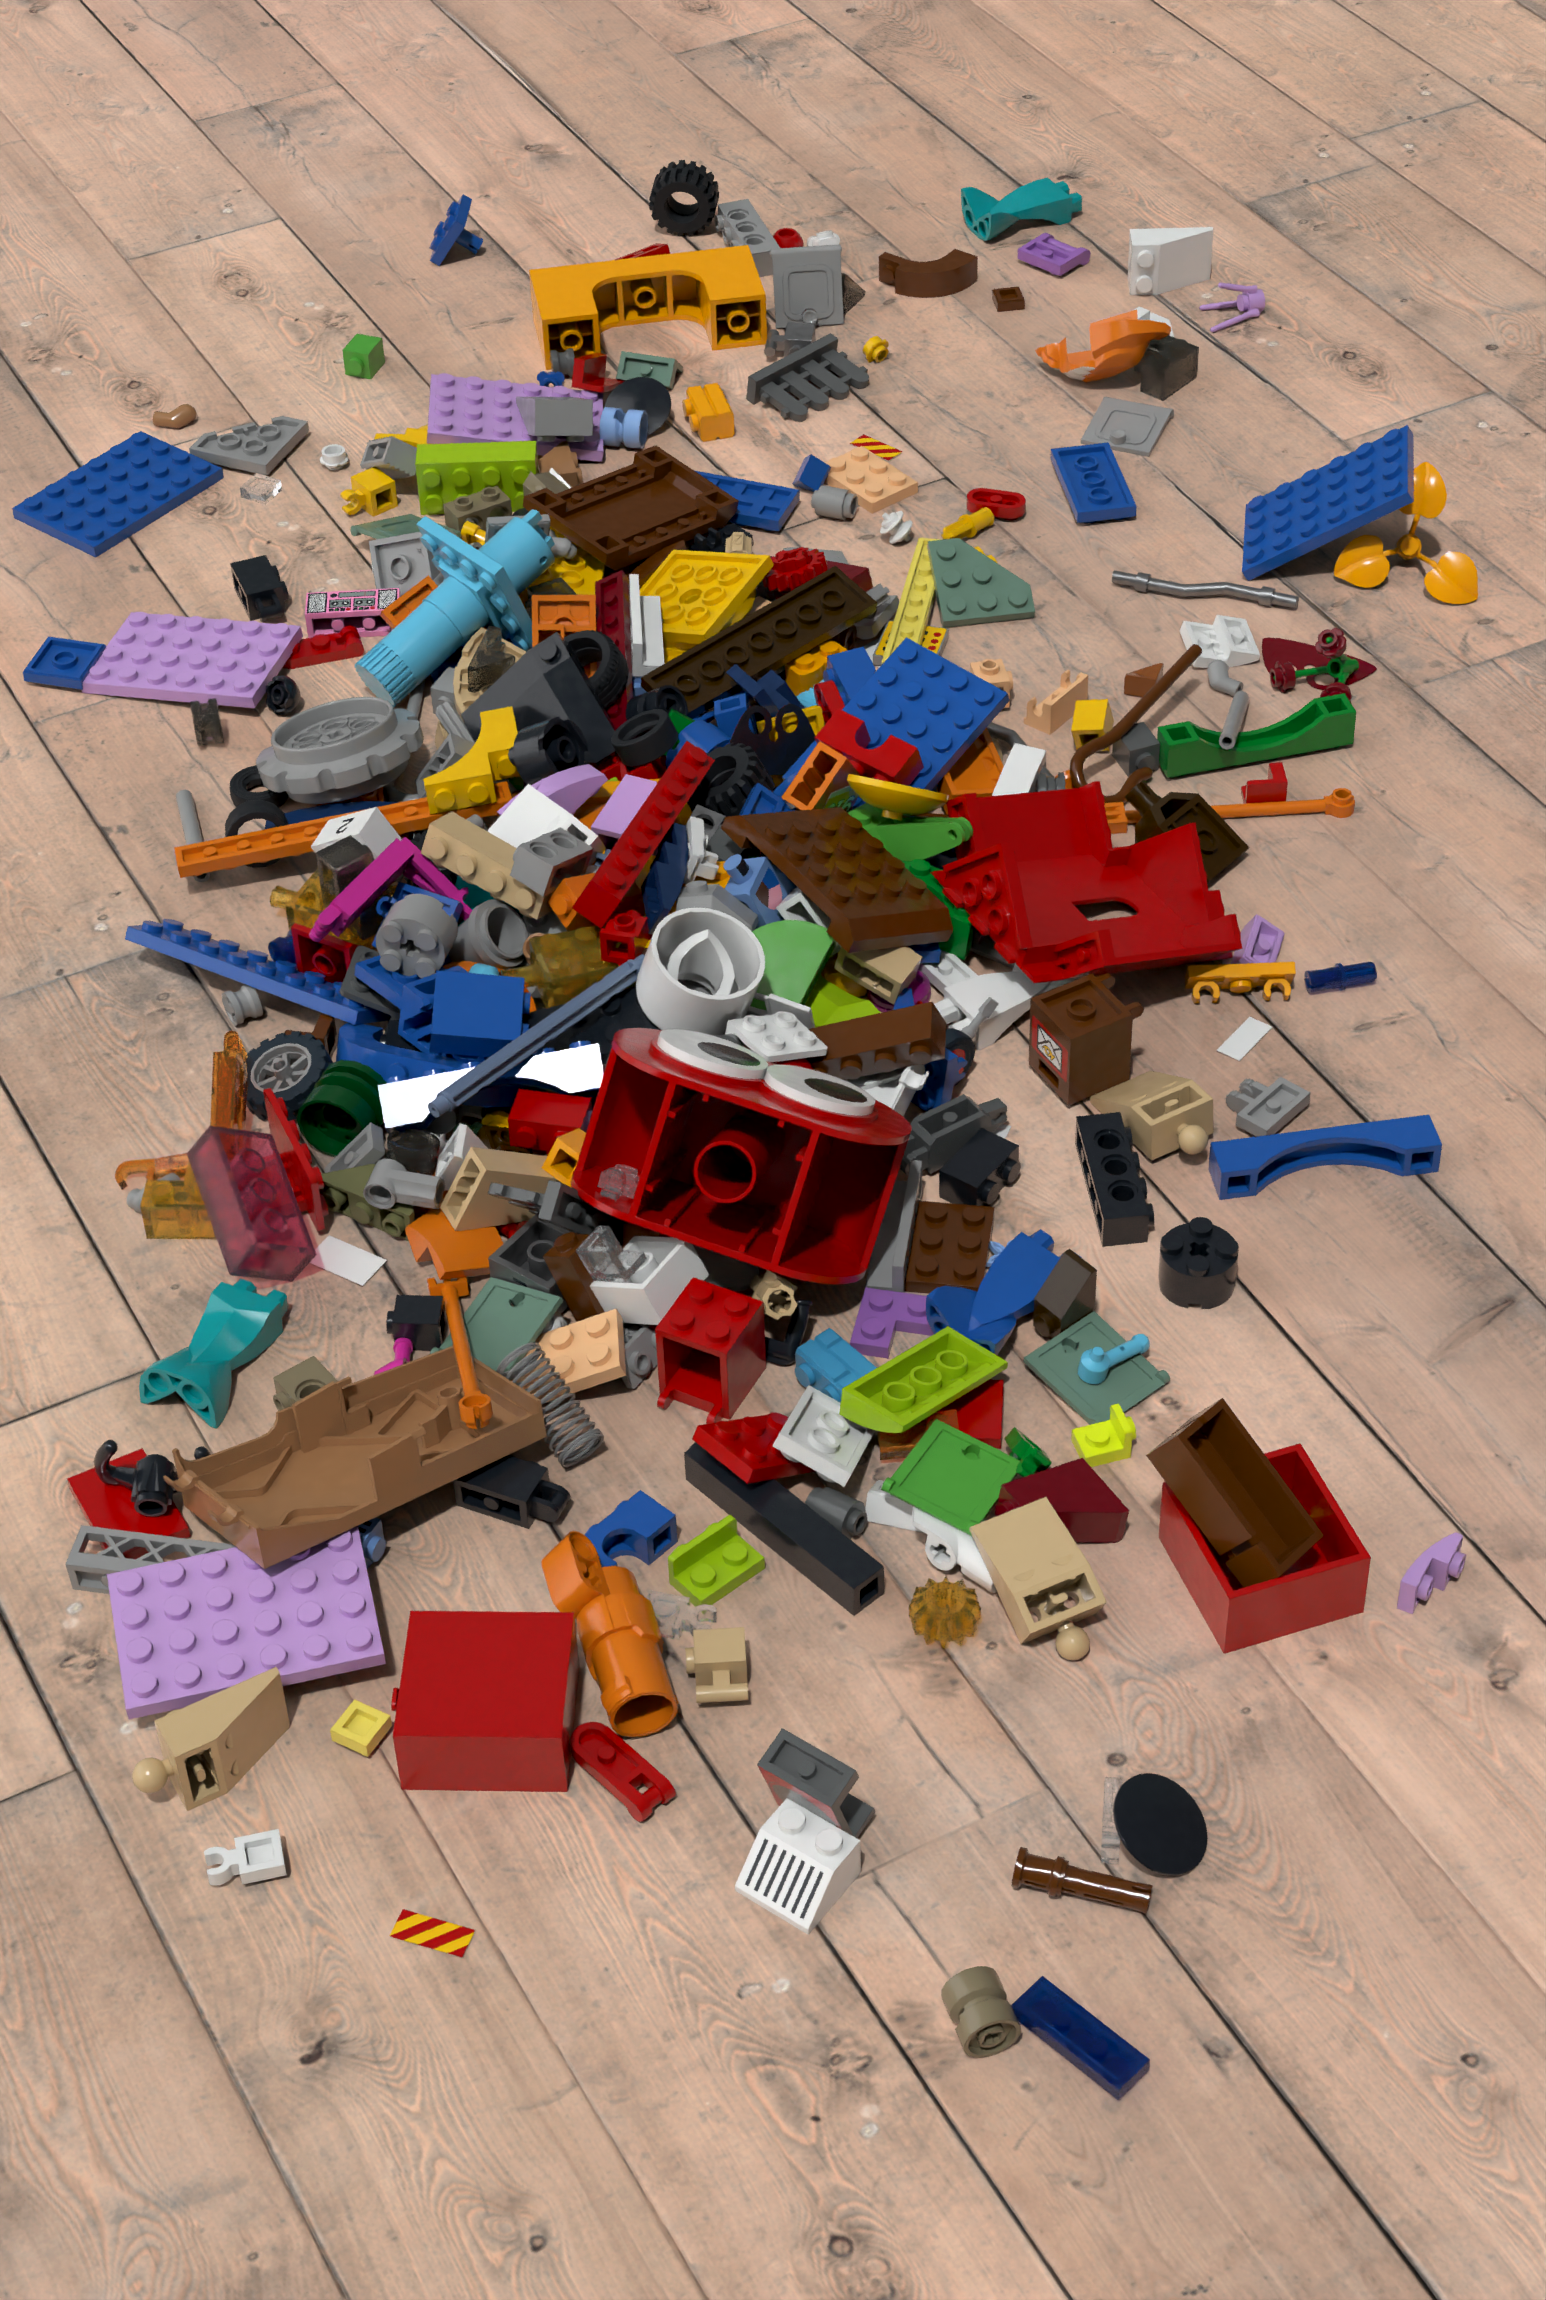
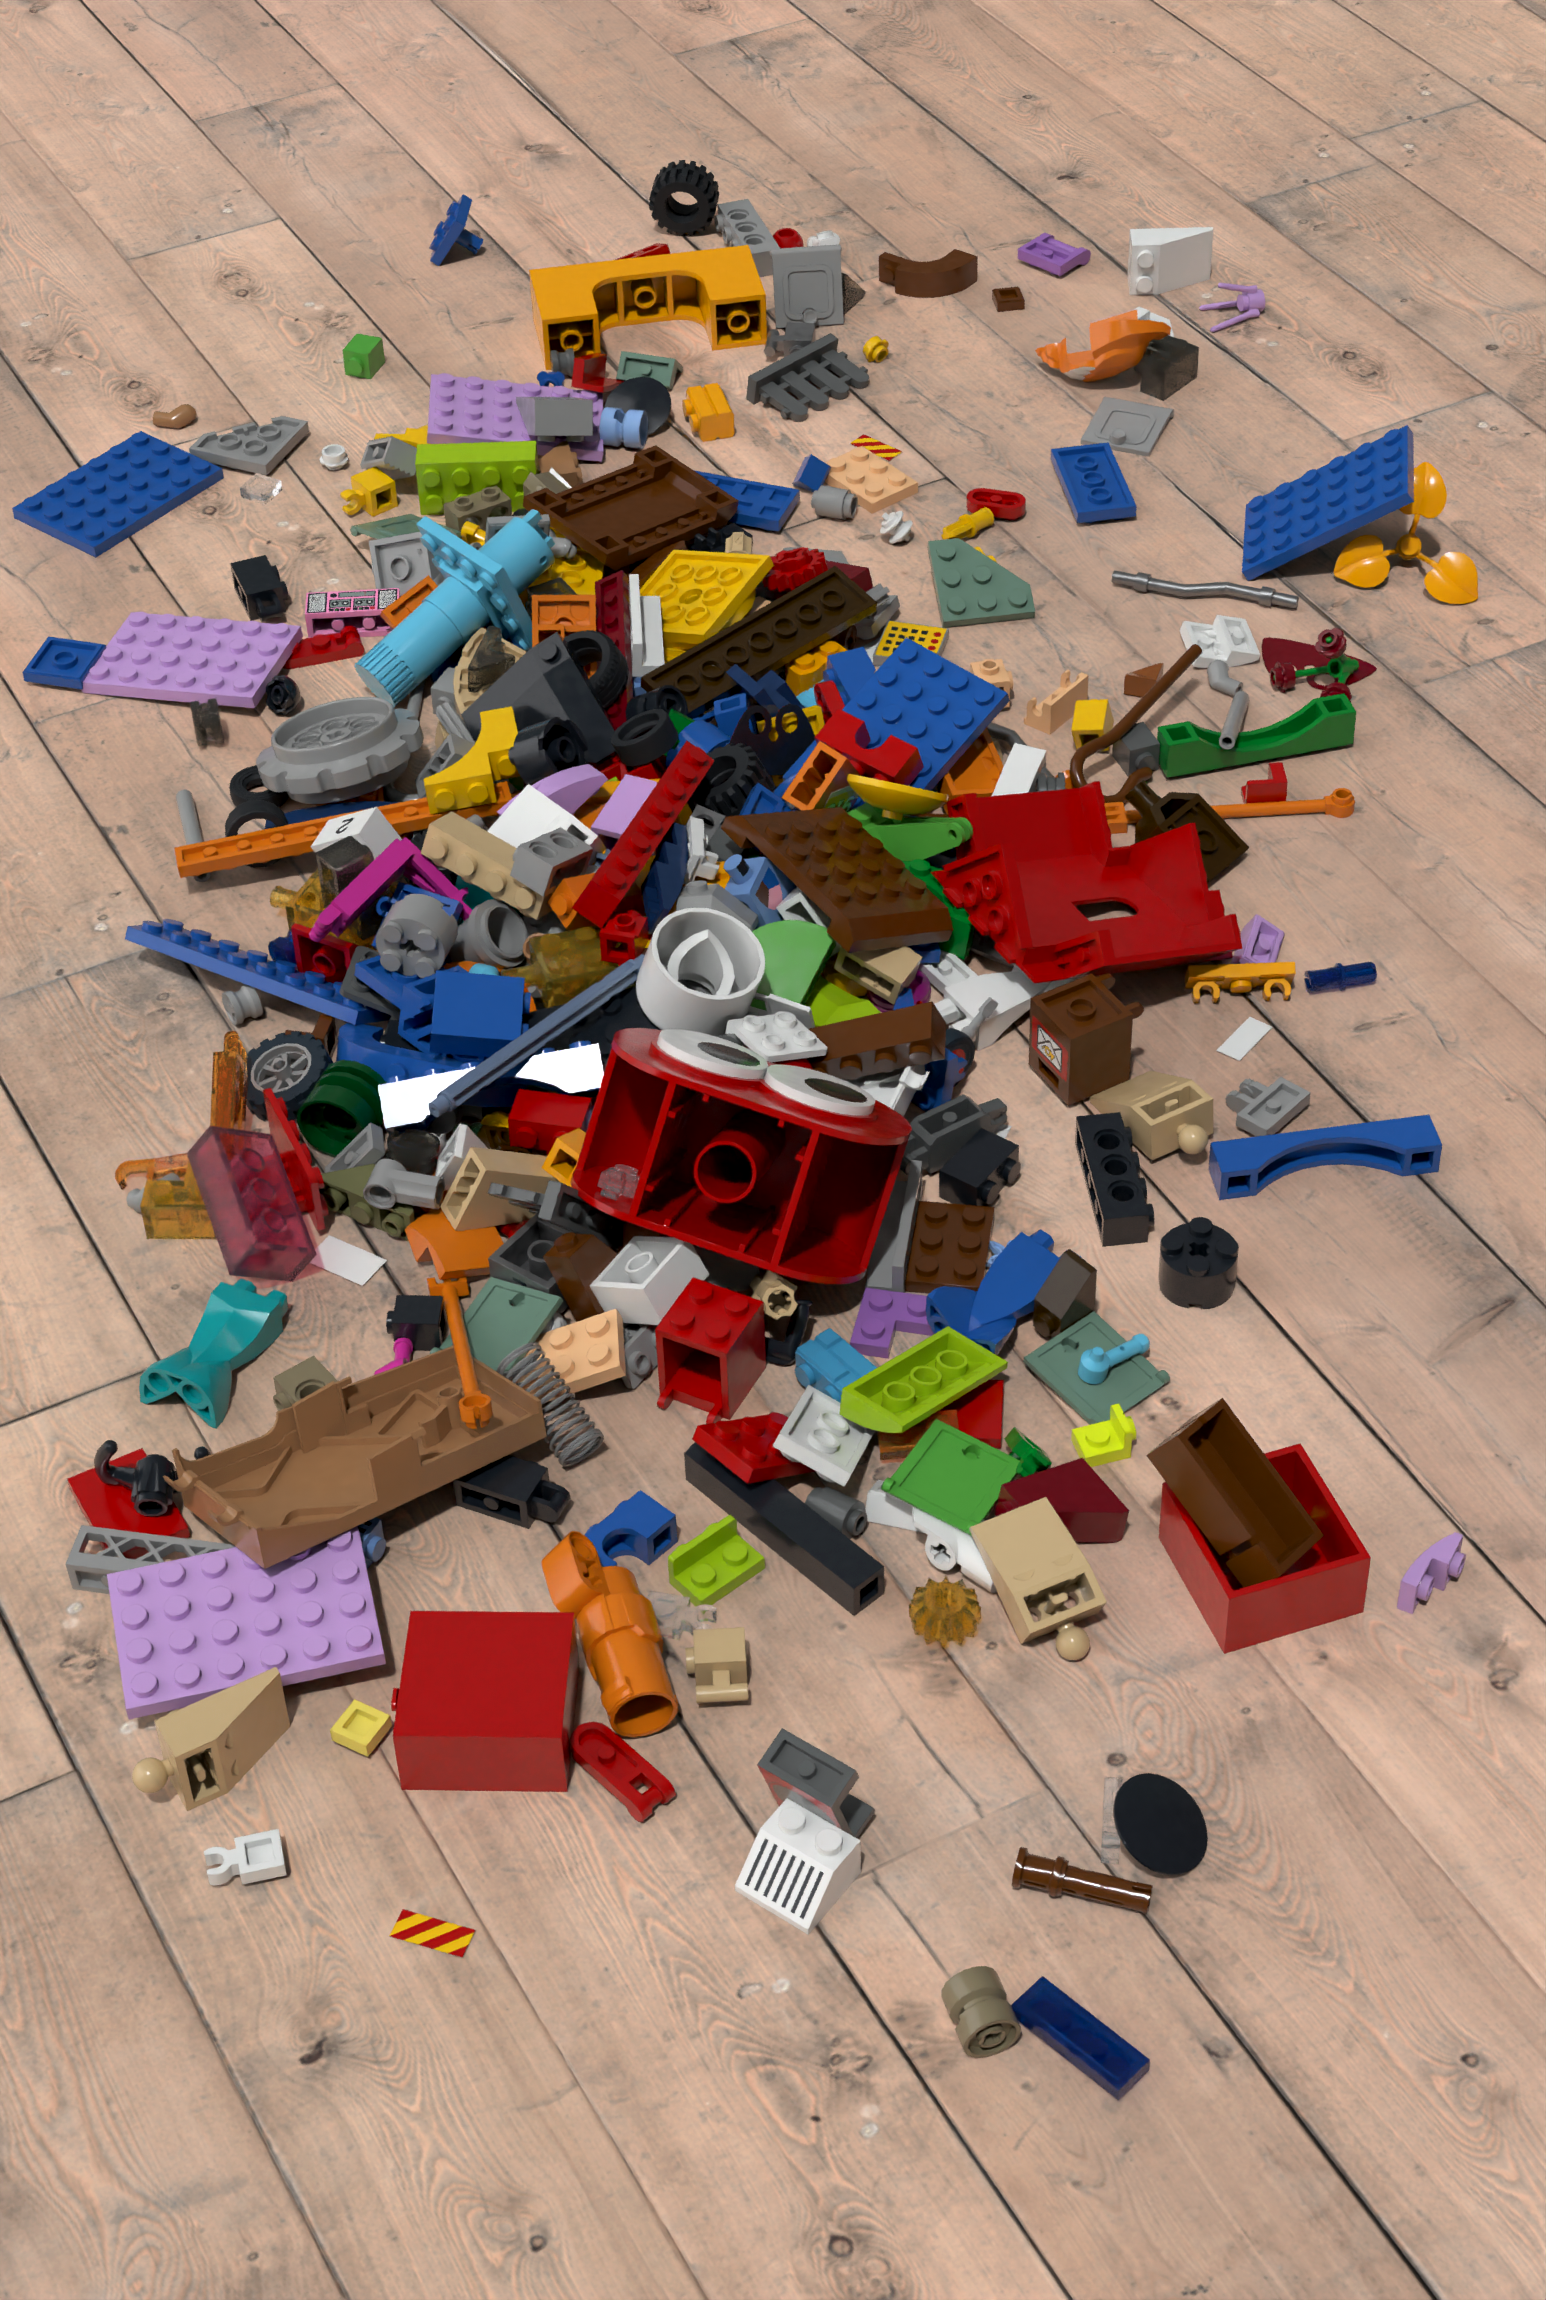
clear panel [576,1226,647,1283] -> none
light yellow tile [882,538,942,664] -> none
teal hips [961,177,1082,241] -> none

